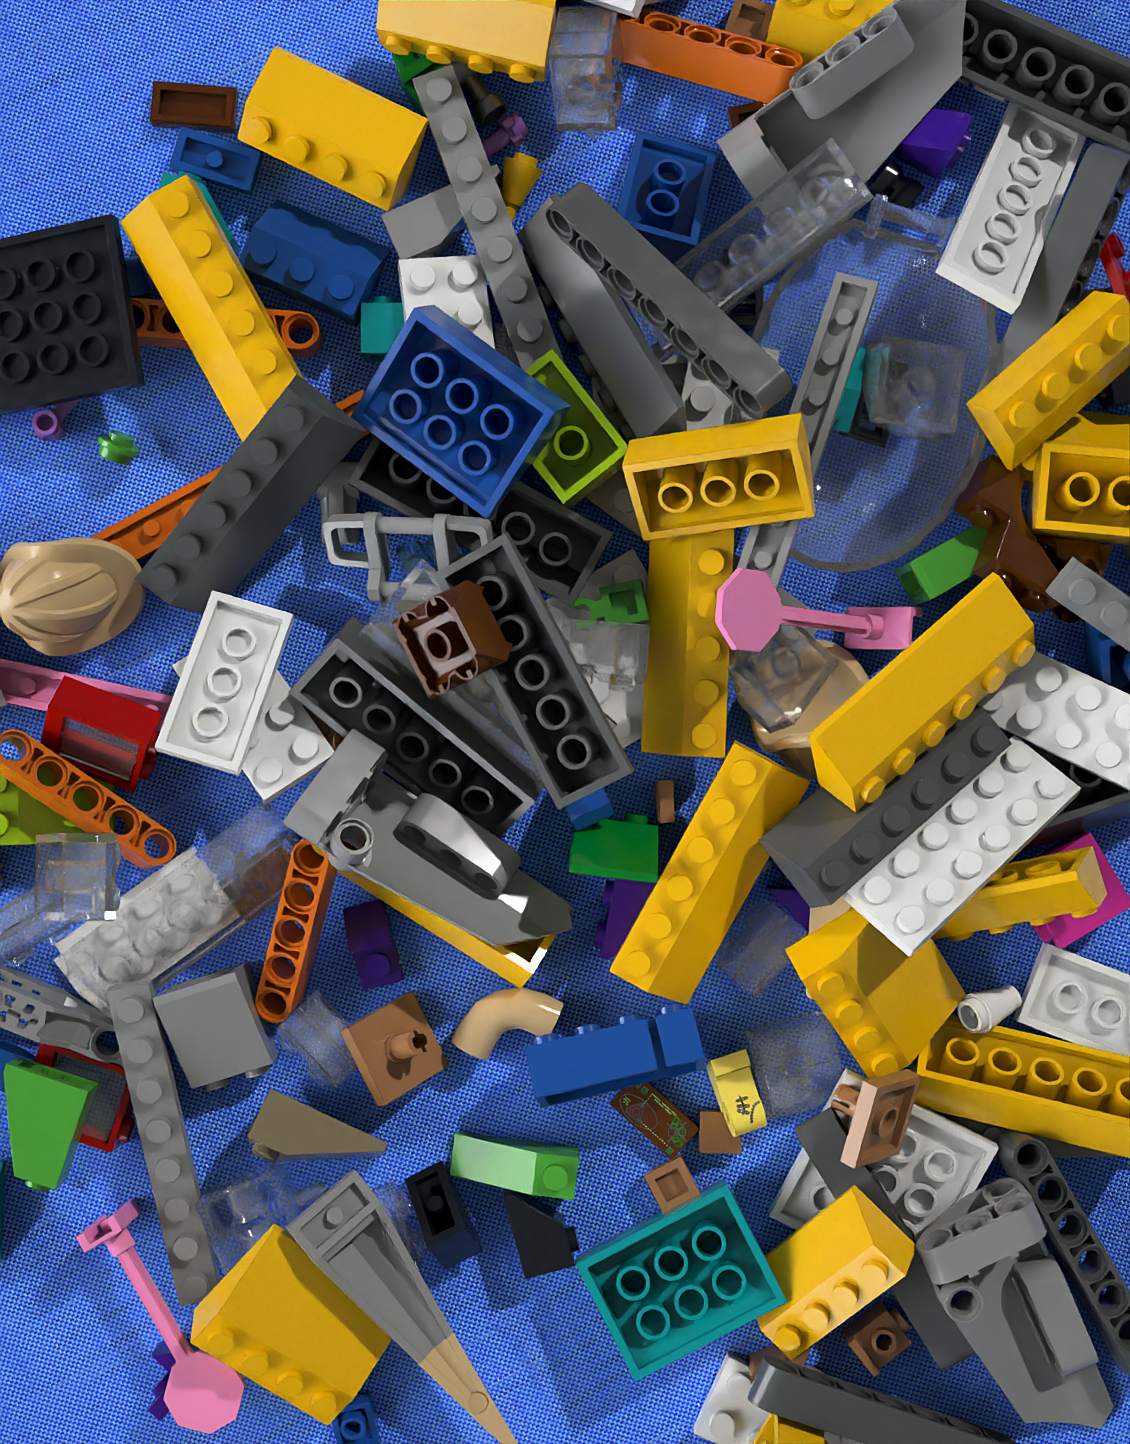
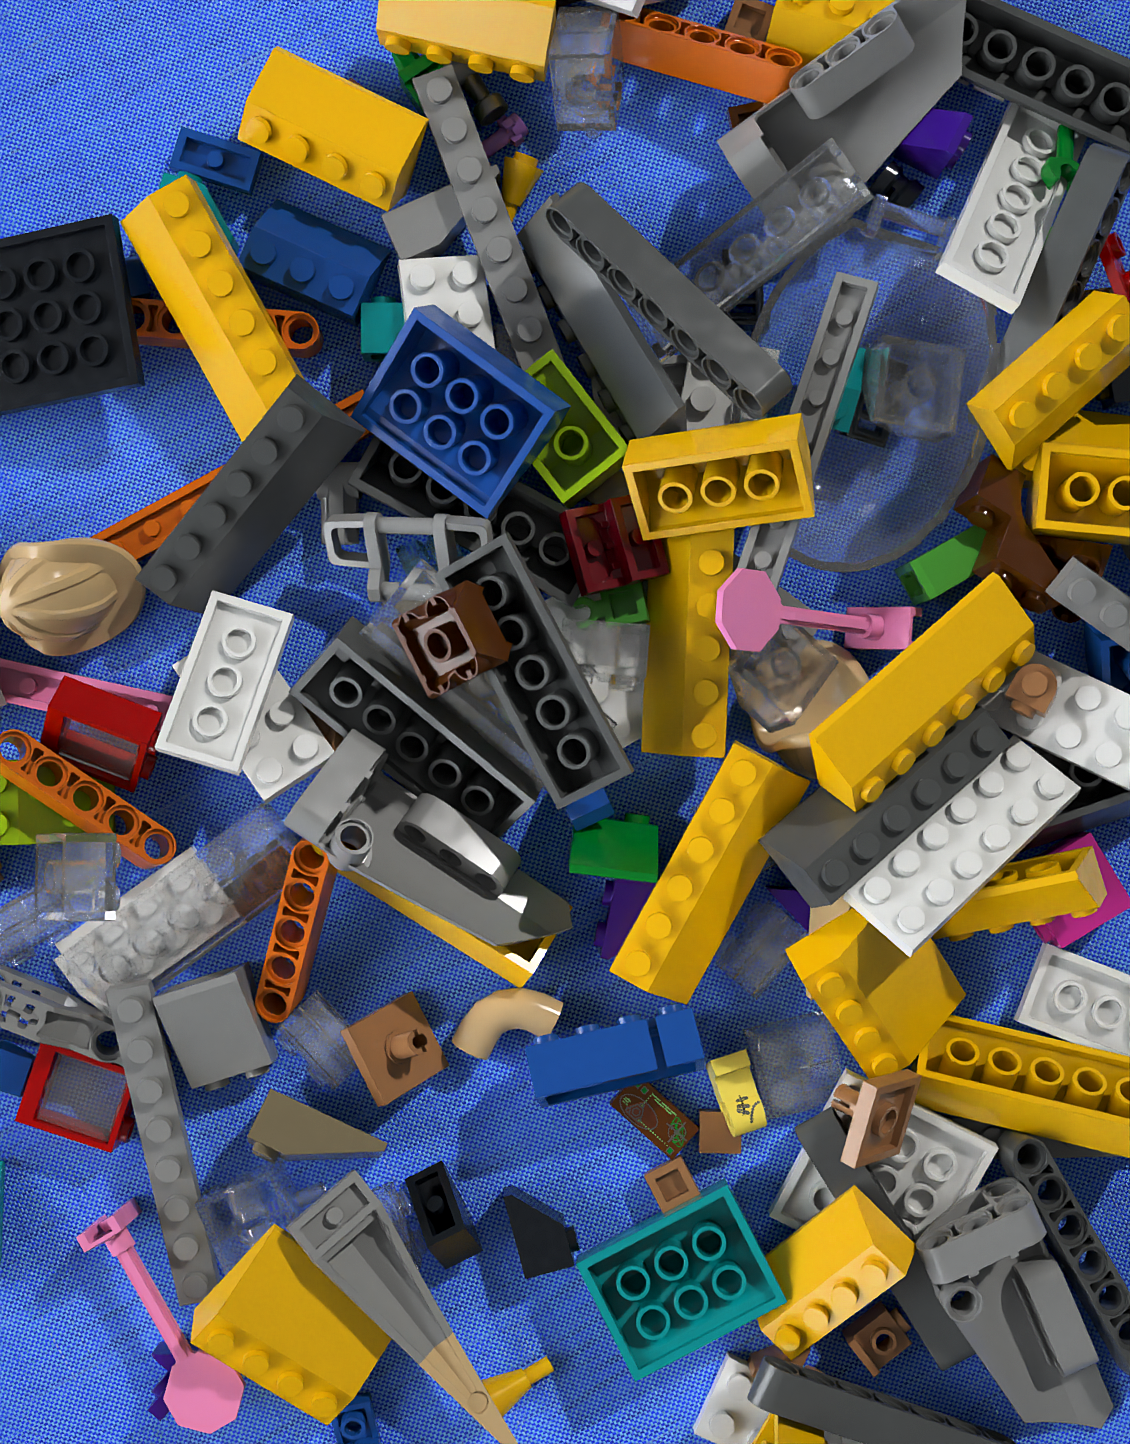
bright green slope [3,1056,99,1191] -> none
medium lavender bar [32,397,92,442] -> none
bright green plate [97,430,140,465] -> none
reddish brown tile [150,81,239,134] -> none
dark purple slope [343,899,405,991] -> none
bright green slope [450,1132,579,1200] -> none
blue slope [616,130,717,276] -> none
medium nougat tile [654,779,675,823] -> none
white cone [958,985,1022,1033] -> none
none -> yellow cone [481,1356,554,1417]
none -> dark red slope [559,495,670,597]
none -> medium nougat plate [1005,664,1057,719]
none -> green bar [1041,124,1080,192]

